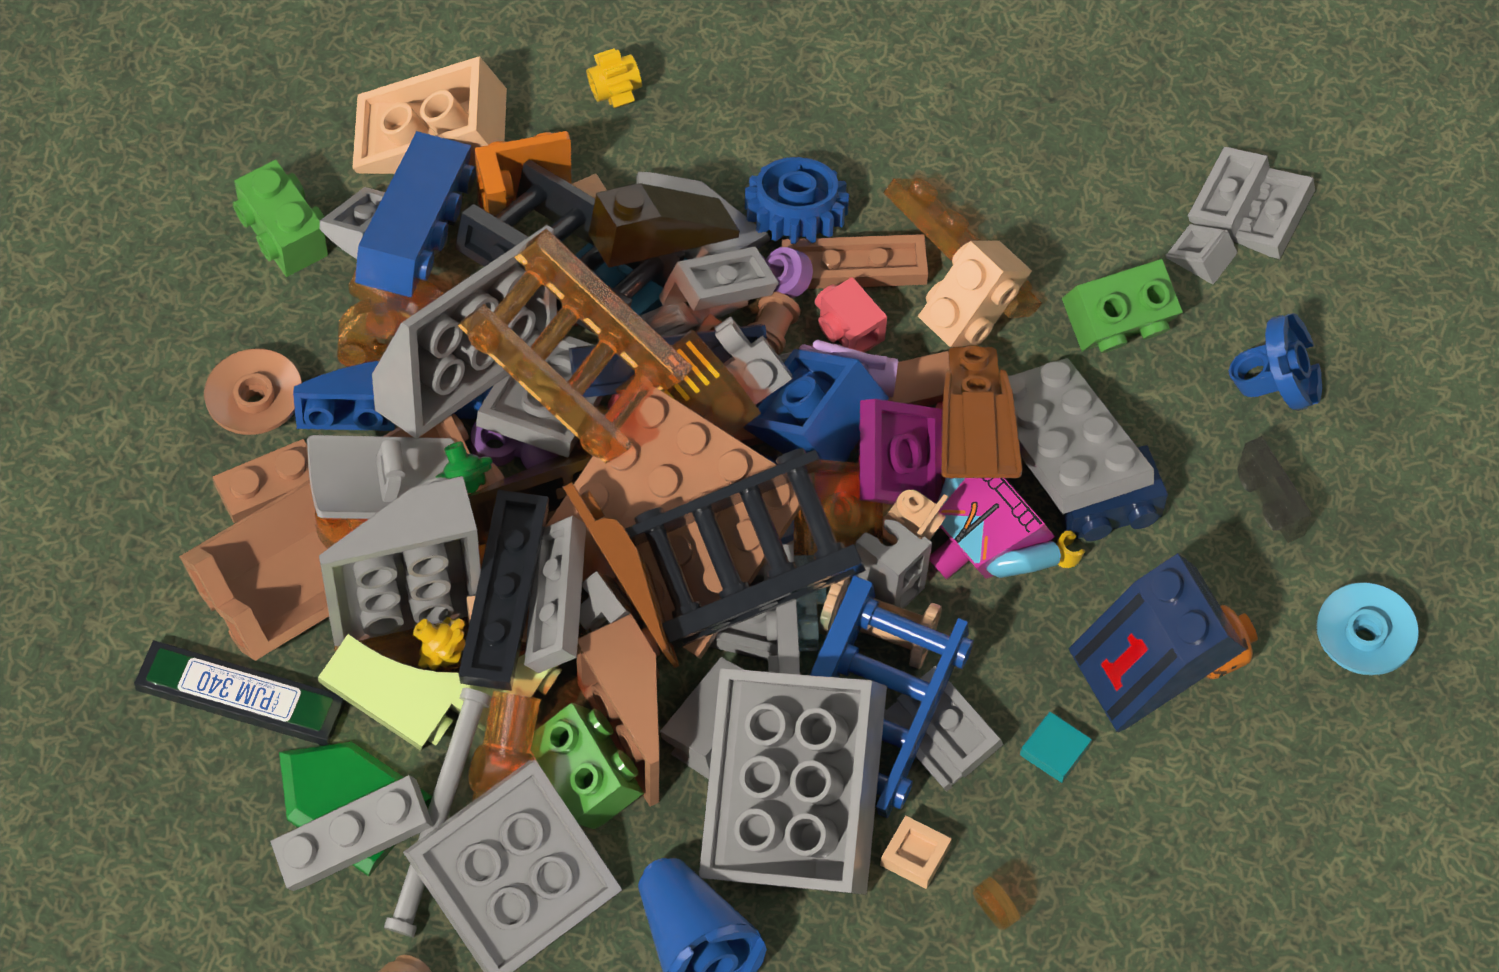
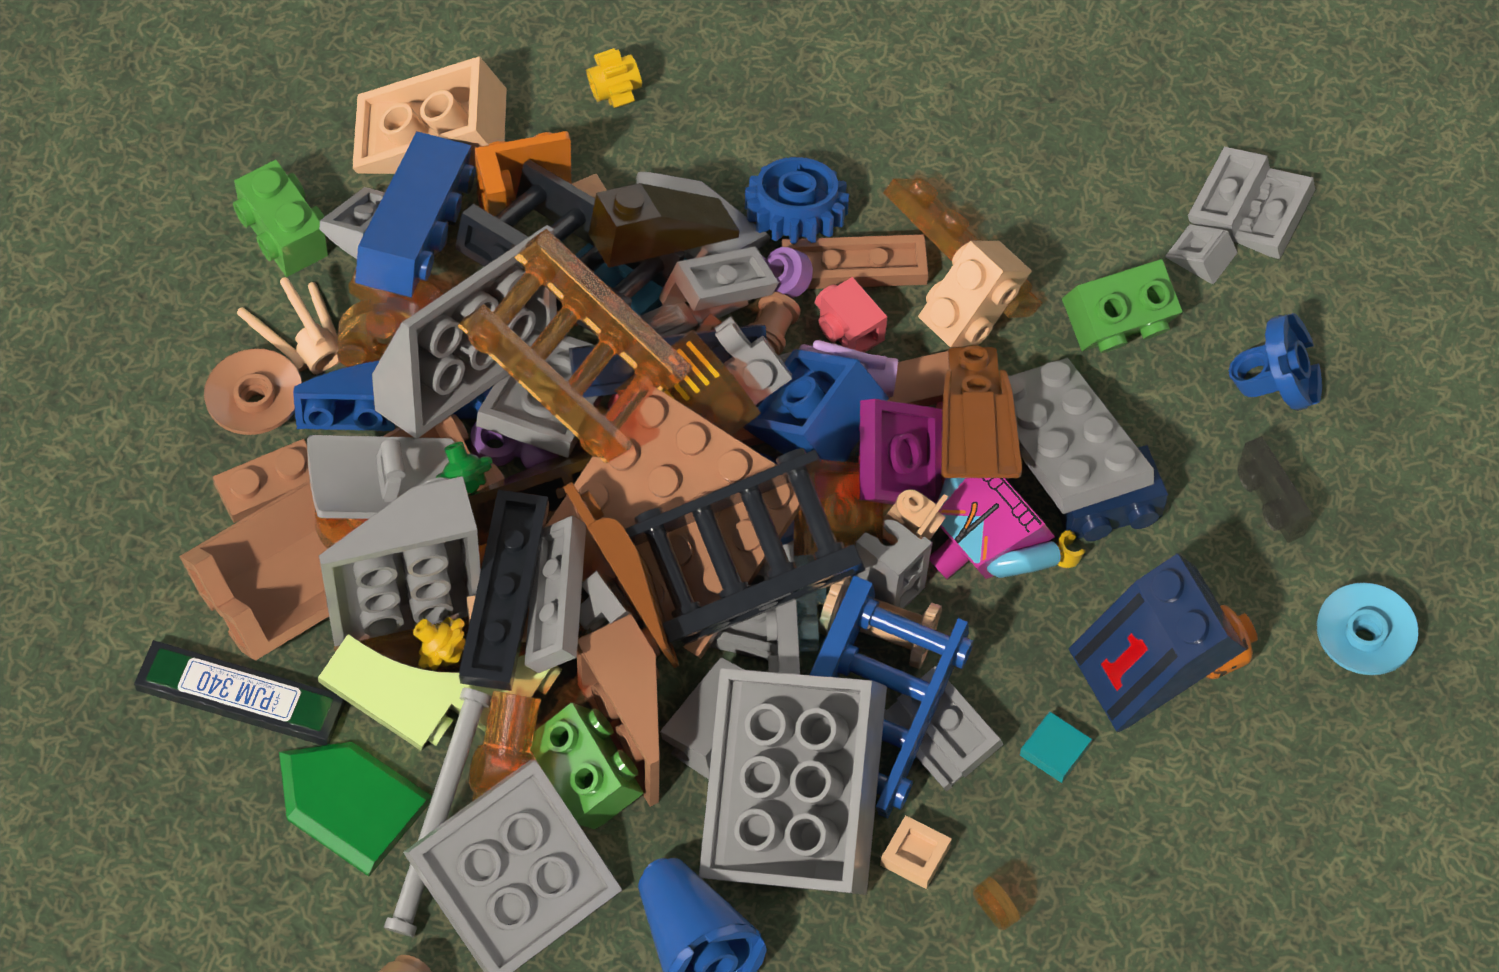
light grey plate [270,775,433,891] -> none
none -> light nougat plant [237,277,345,375]

